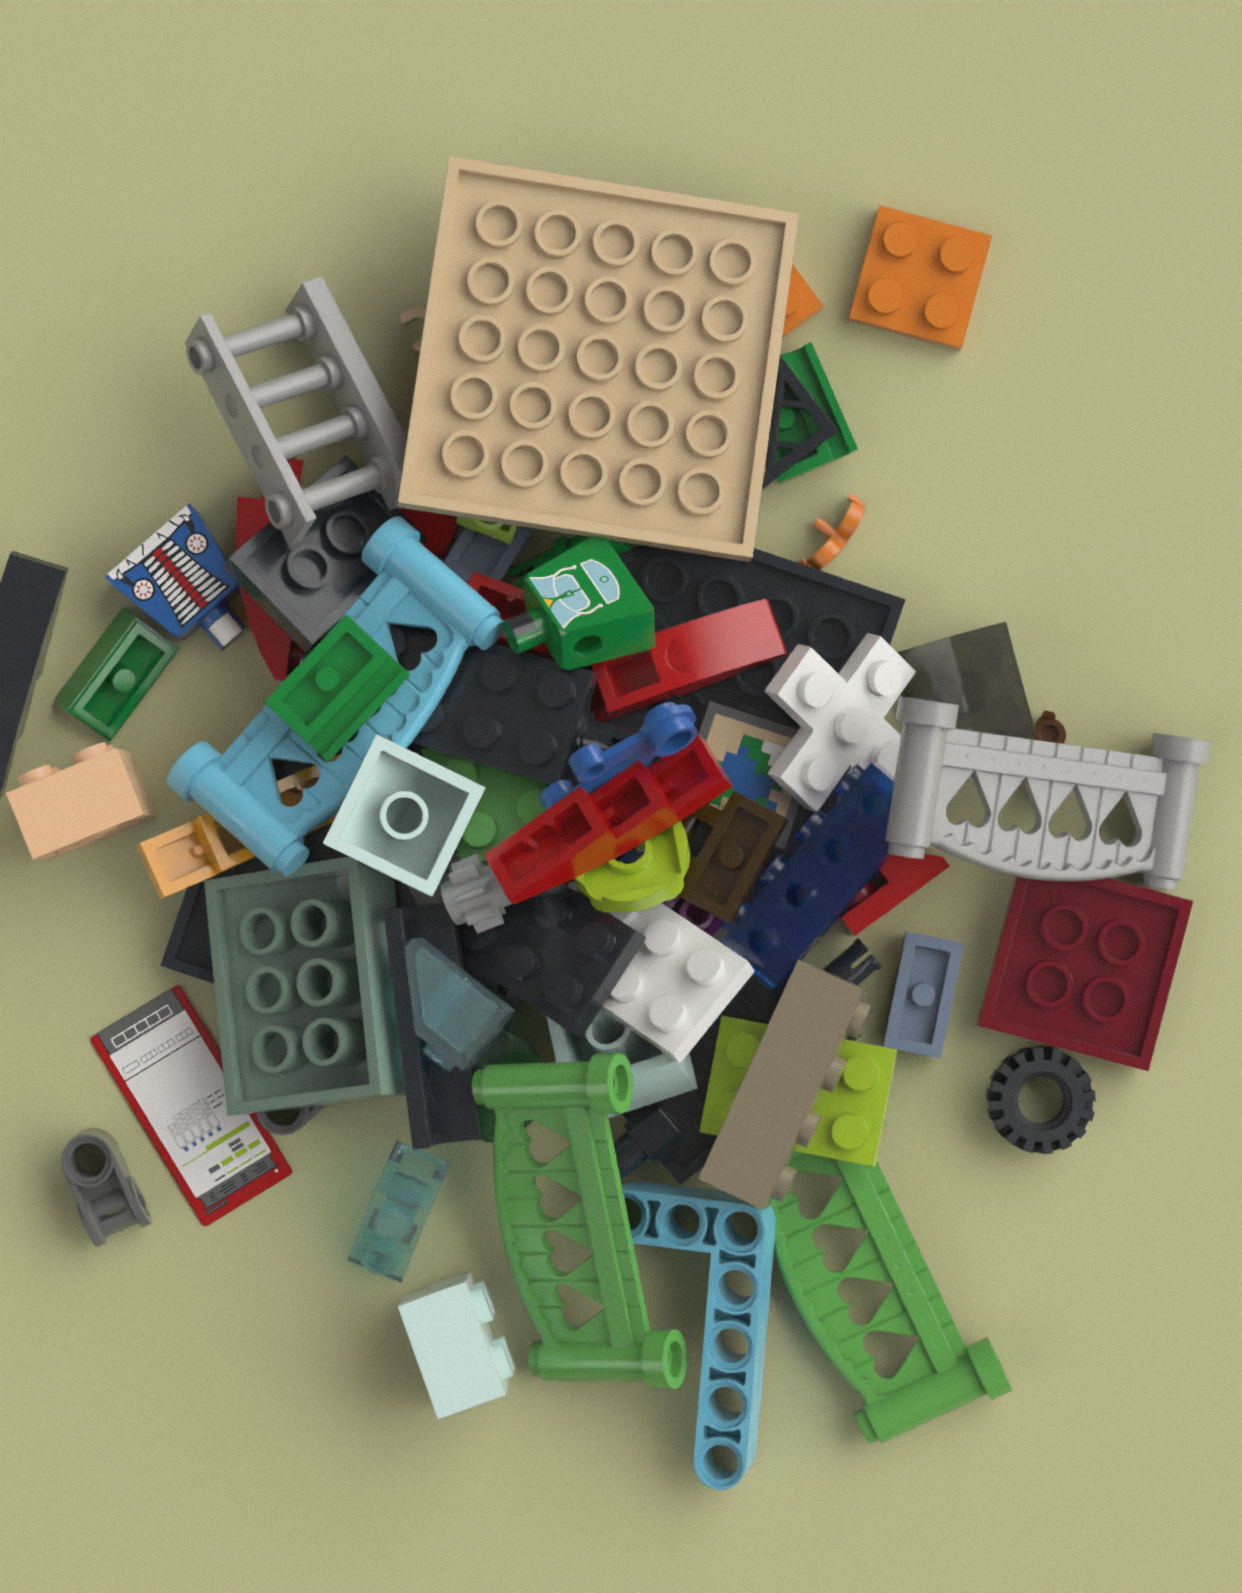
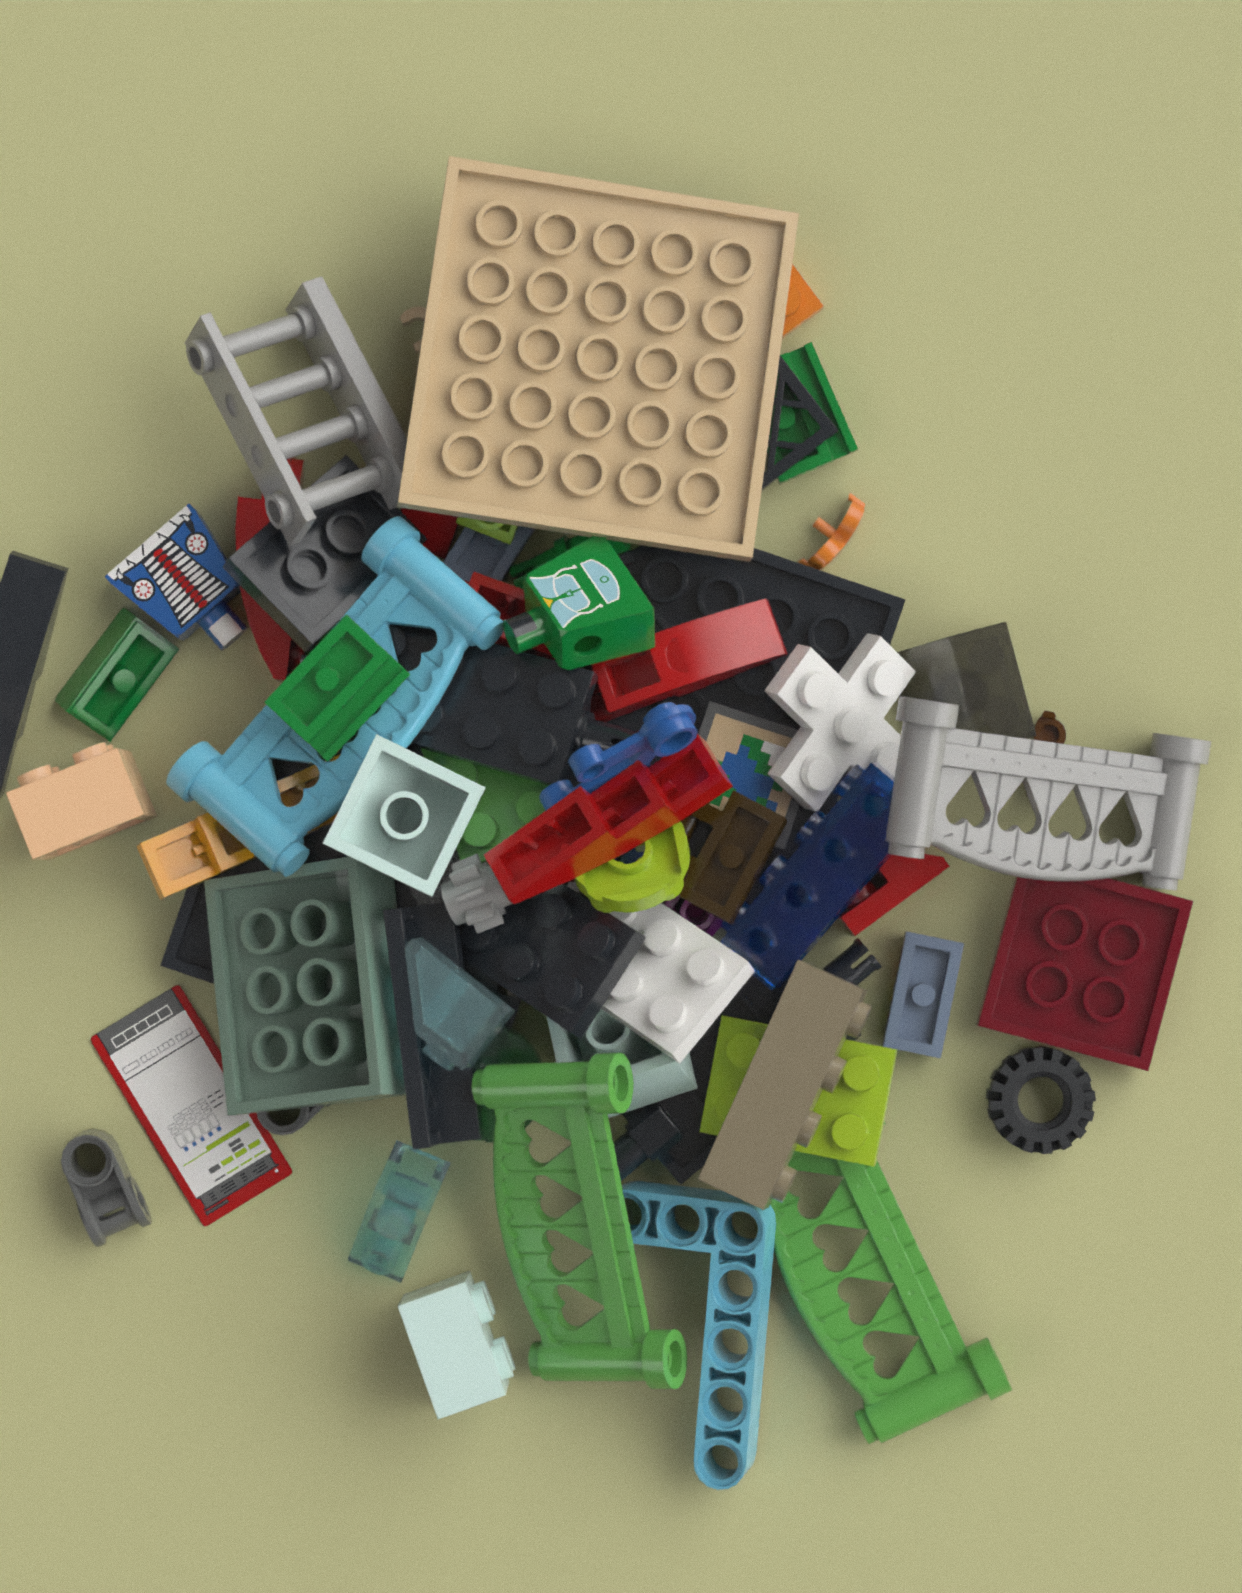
orange plate [848,205,992,351] -> none

